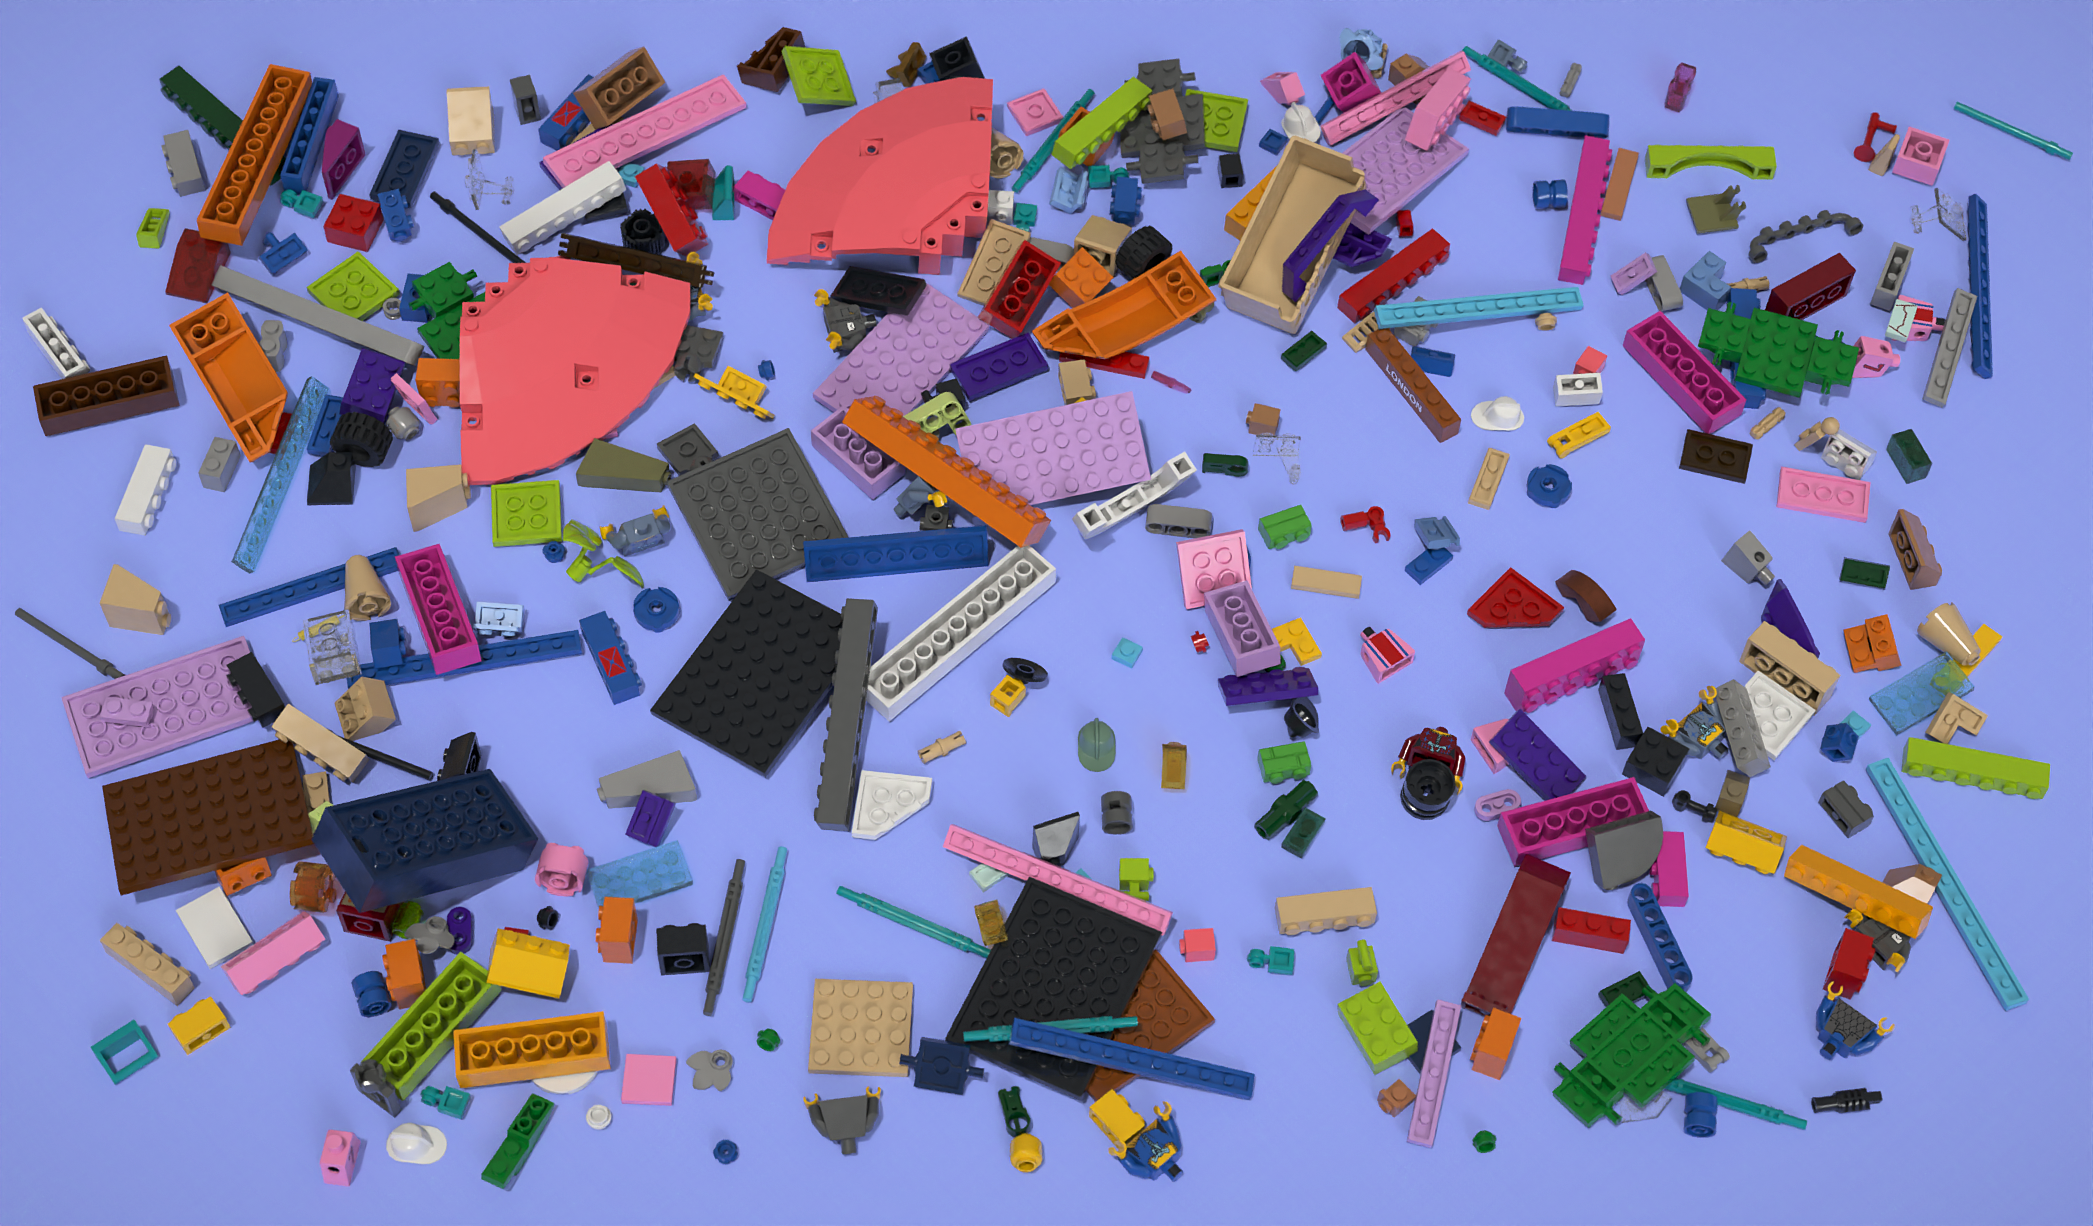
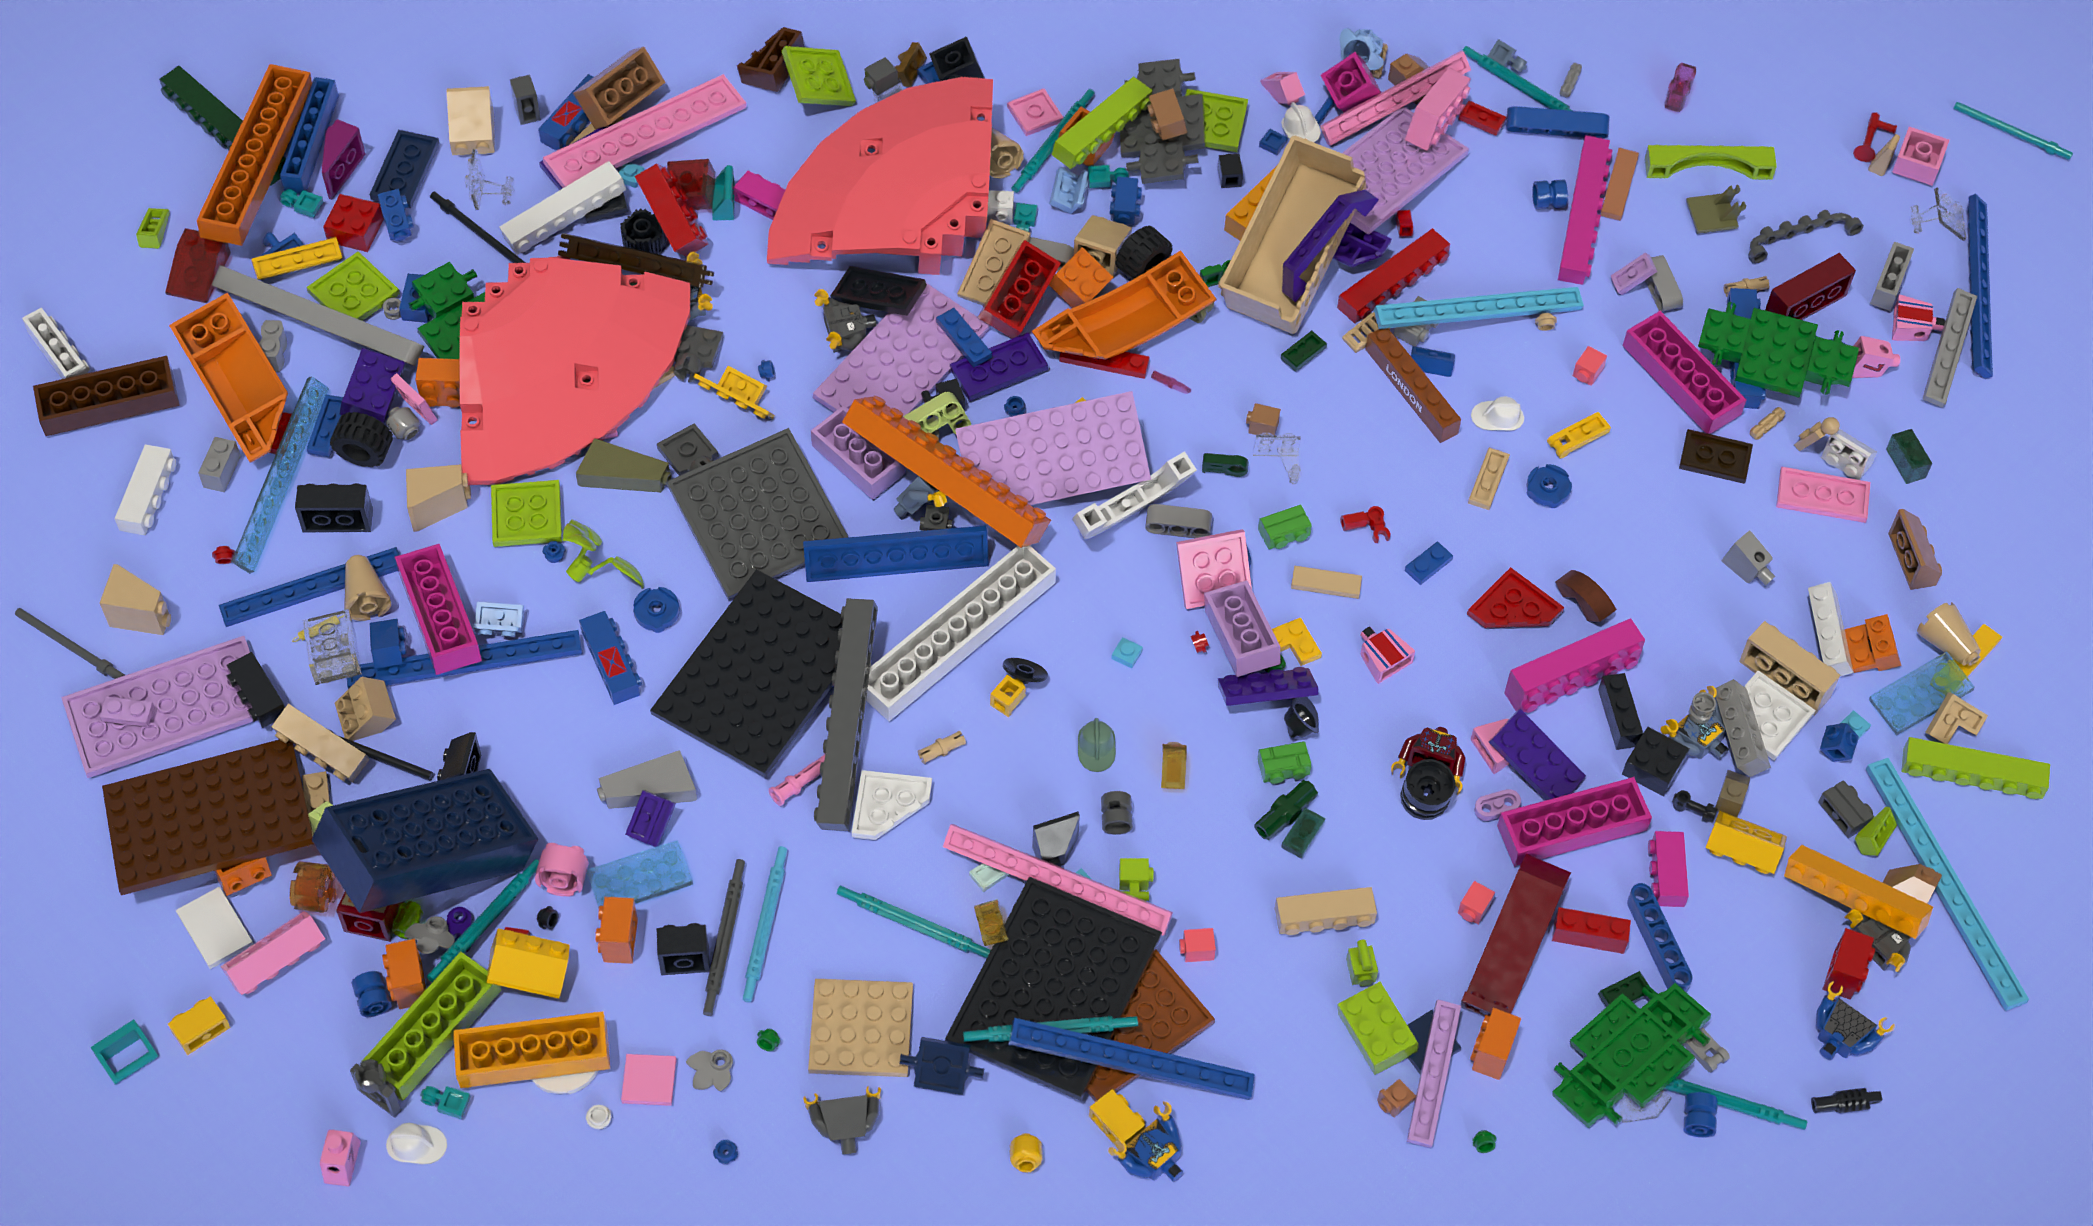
tan brick [100,923,195,1007] -> none
light grey brick [161,130,206,197] -> none
black slope [307,452,356,506] -> none
green slope [481,1093,554,1190] -> none
sand blue torso [599,505,670,557] -> none
dark green piece [998,1086,1031,1137] -> none
tan brick [1058,359,1096,405] -> none
teal plate [1247,946,1295,975] -> none
medium blue plate [1414,516,1460,550] -> none
white brick [1553,373,1603,407] -> none
dark grey brick [1585,811,1663,890] -> none
medium blue brick [1680,250,1731,310] -> none
dark purple wedge [1761,579,1820,658] -> none
dark green plate [1839,557,1890,589] -> none
light aqua tile [1884,299,1918,343] -> none
none -> red plate [212,546,236,564]
none -> yellow tile [251,237,343,280]
none -> black brick [295,483,373,533]
none -> teal axle [427,859,539,982]
none -> bright pink pin [768,754,825,806]
none -> dark grey brick [864,57,898,95]
none -> blue plate [936,308,992,367]
none -> blue plate [1004,396,1026,416]
none -> coral brick [1458,881,1495,925]
none -> light grey wheel [1688,692,1716,724]
none -> white brick [1808,582,1854,676]
none -> lime slope [1855,807,1897,856]

